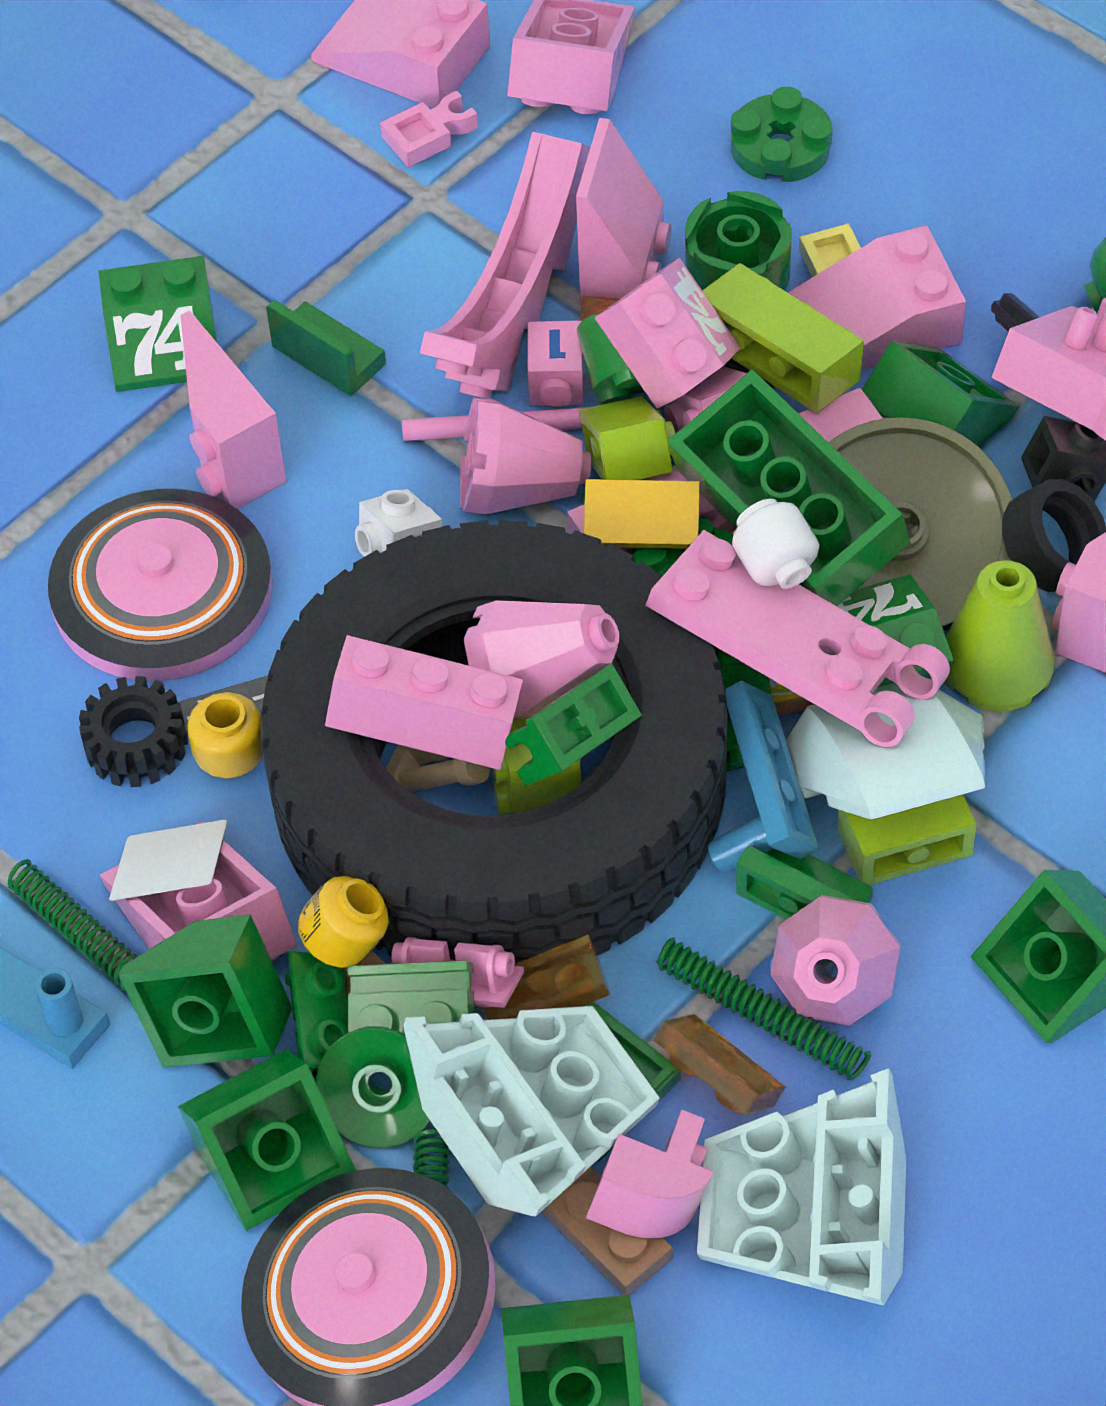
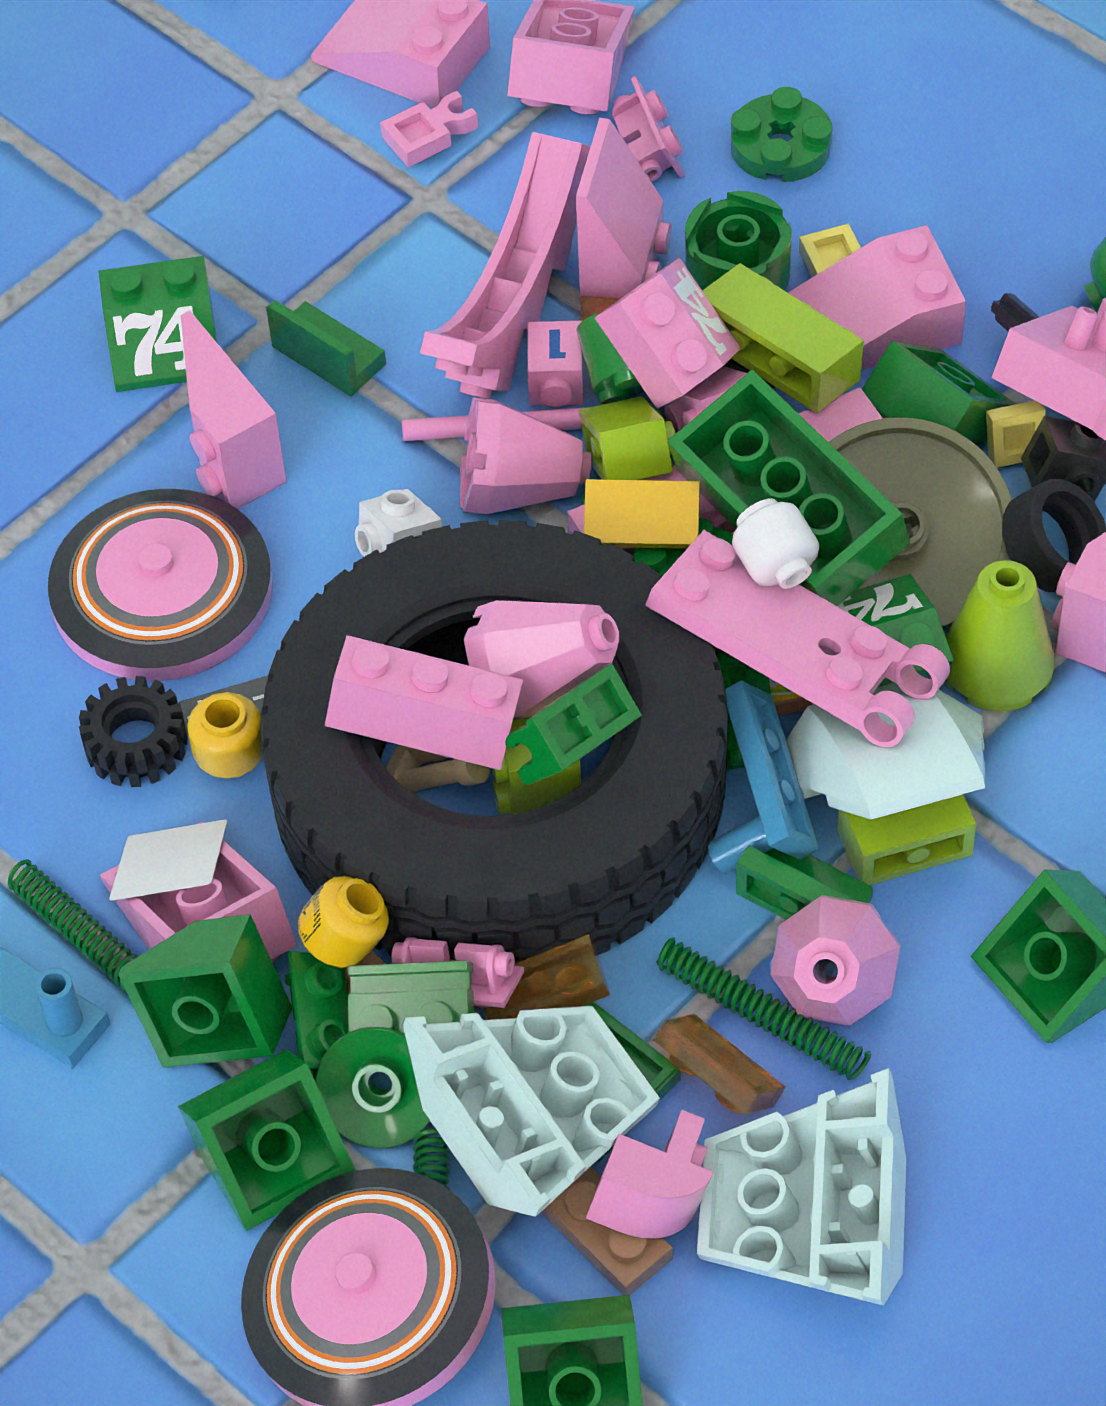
none -> bright pink hinge [611,76,685,181]
none -> light yellow plate [986,400,1046,468]

